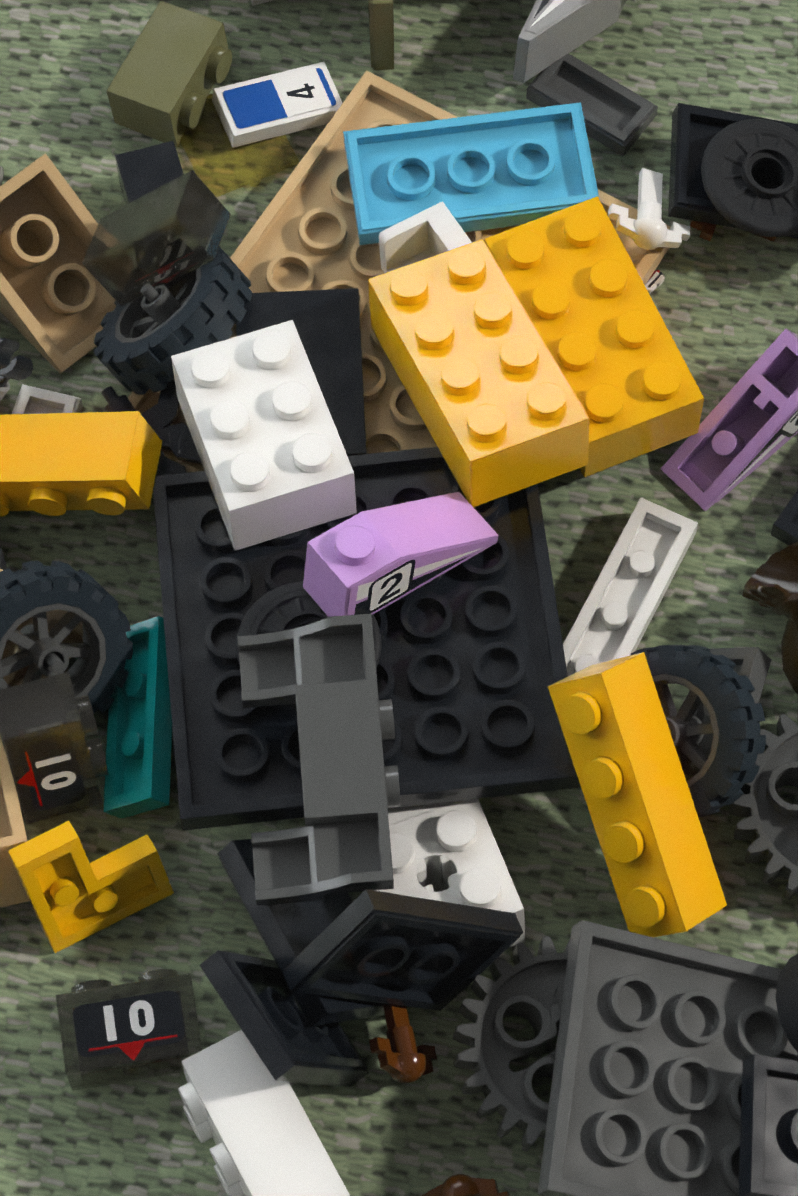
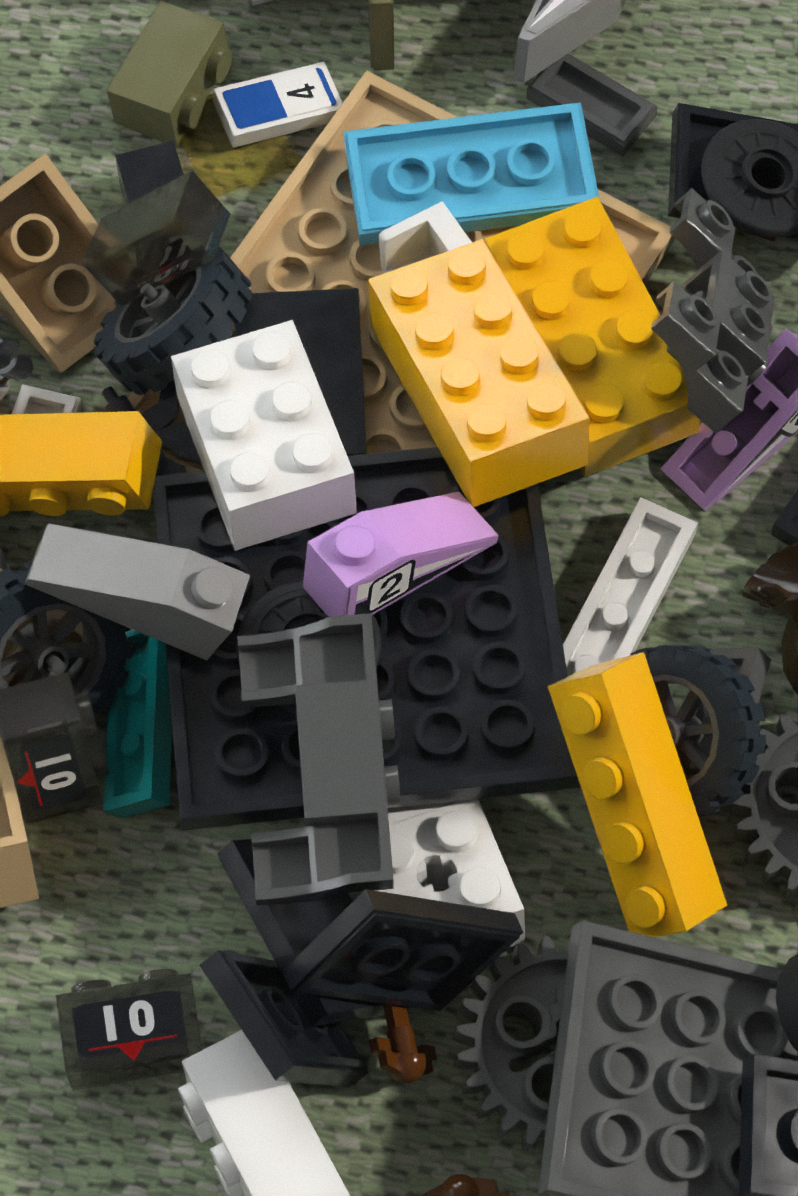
yellow plate [8,821,174,953] -> none
white piece [608,168,690,250] -> none
white piece [645,270,665,294] -> none
none -> light grey slope [25,523,250,660]
none -> dark grey bracket [651,188,775,433]

